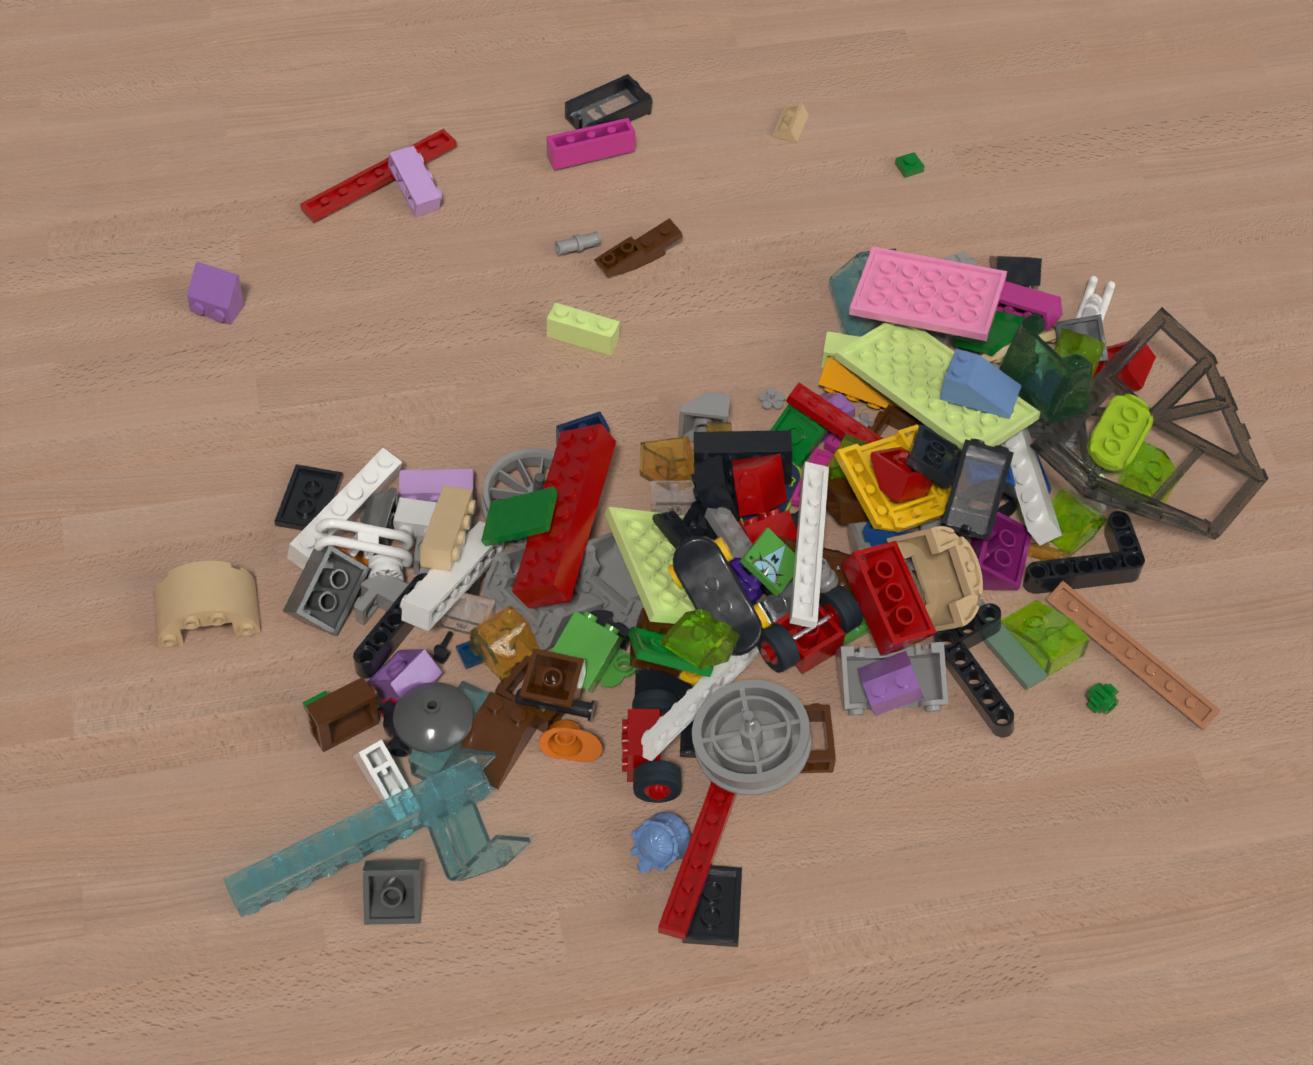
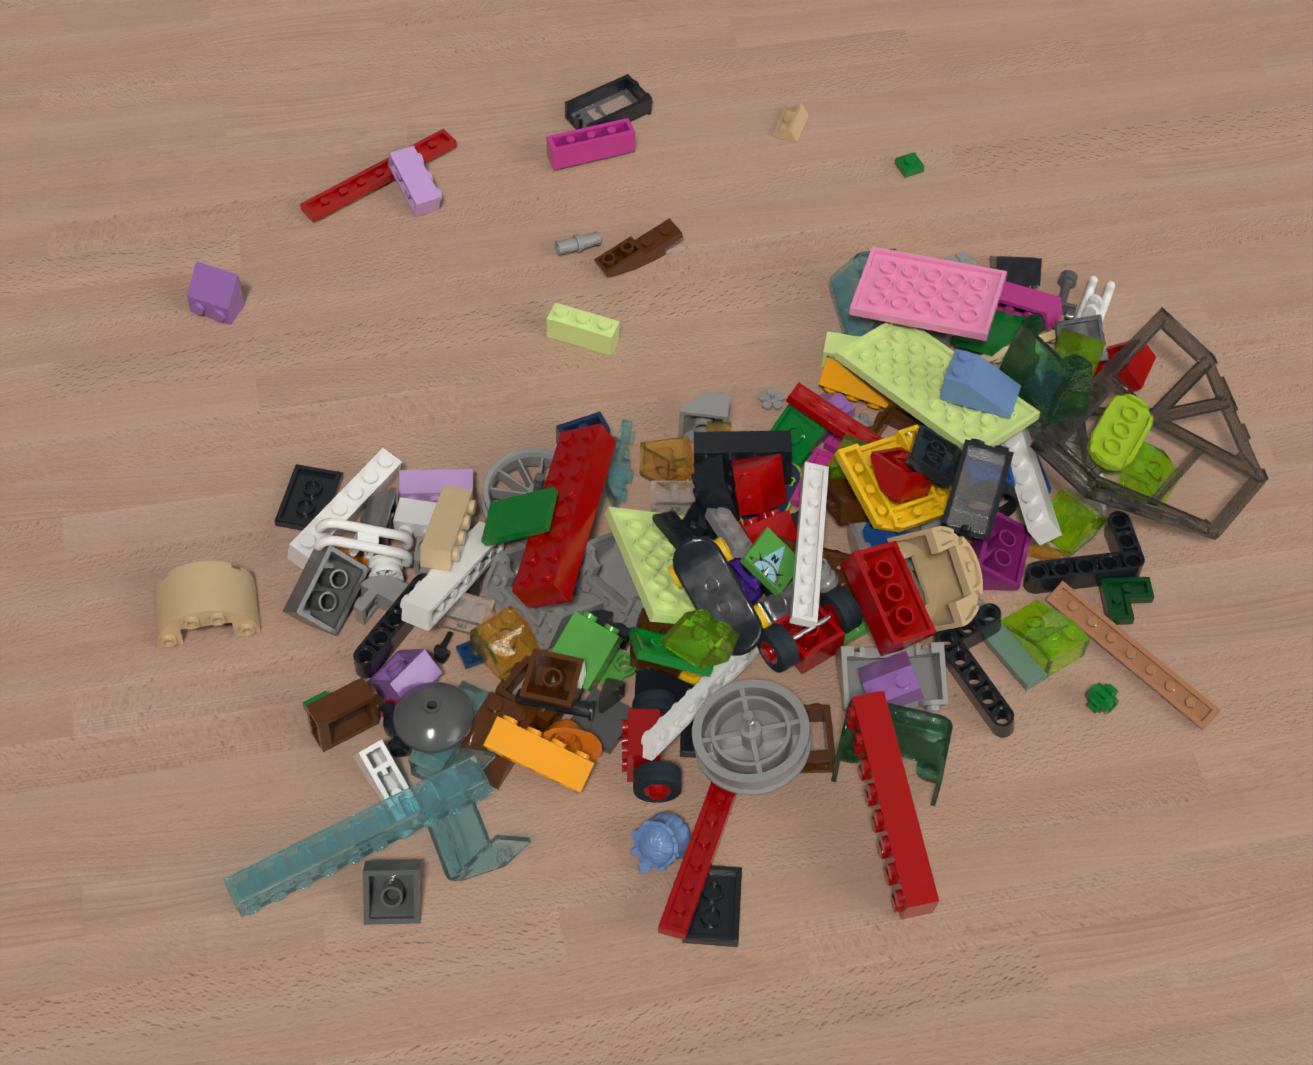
none -> light orange brick [482,715,594,793]
none -> dark grey tile [570,688,632,754]
none -> clear smoke slope [598,678,625,714]
none -> clear light blue slope [605,419,635,508]
none -> clear green windscreen [831,700,953,806]
none -> red brick [845,690,939,920]
none -> dark grey bar [1058,270,1078,321]
none -> dark green plate [1099,577,1154,625]

